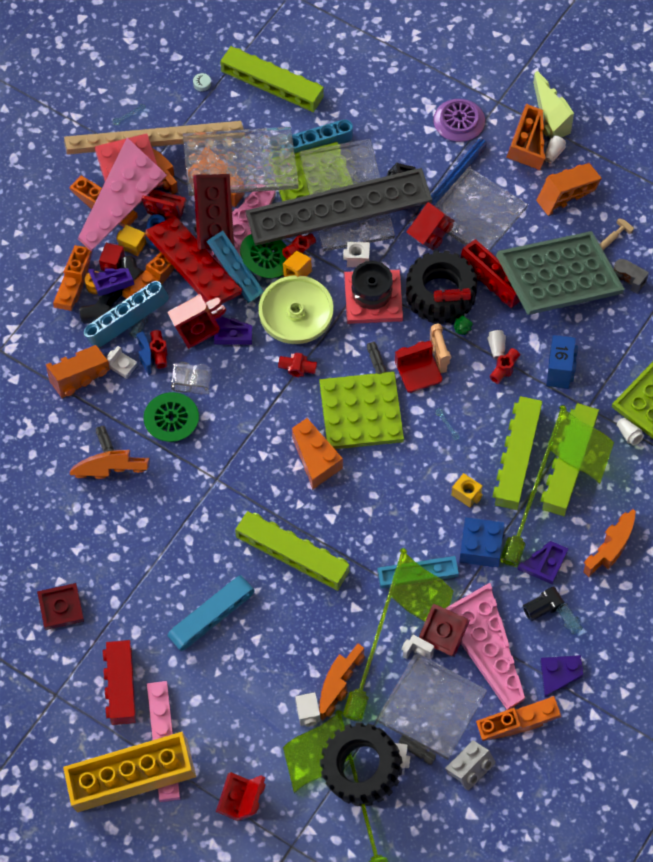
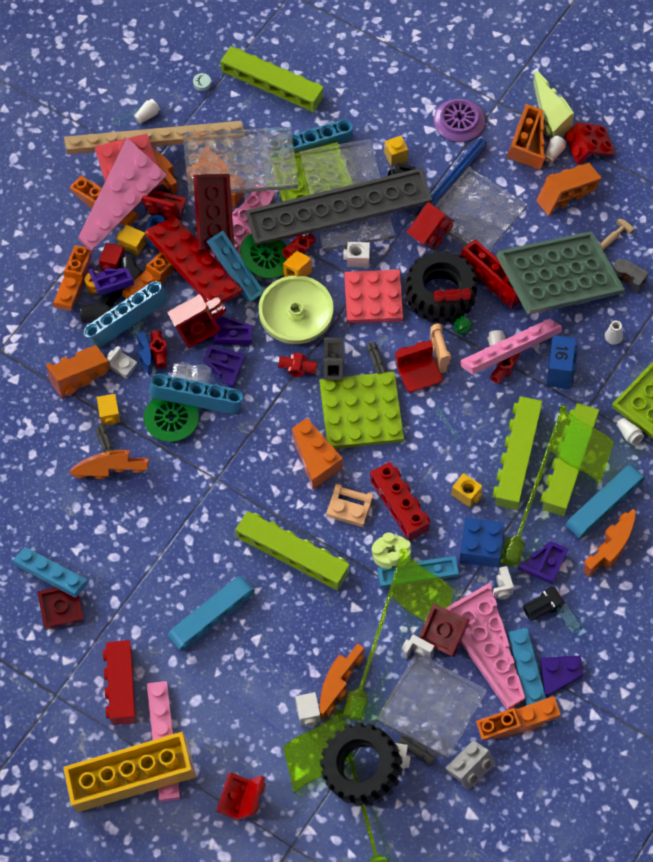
black wheel [351,261,393,309] -> none
none -> dark azure plate [13,547,88,598]
none -> yellow brick [96,394,120,426]
none -> white cone [134,99,160,124]
none -> dark azure beam [149,374,243,414]
none -> dark purple wing [203,345,245,388]
none -> dark grey brick [324,338,343,380]
none -> light nougat plate [326,484,374,527]
none -> red brick [370,462,430,541]
none -> yellowish green plate [372,533,411,569]
none -> yellow brick [384,136,408,167]
none -> bright pink plate [461,319,562,375]
none -> white bracket [493,566,514,600]
none -> dark azure plate [507,628,546,706]
none -> red bracket [565,122,615,164]
none -> dark azure beam [565,464,645,539]
none -> white cone [605,321,623,345]

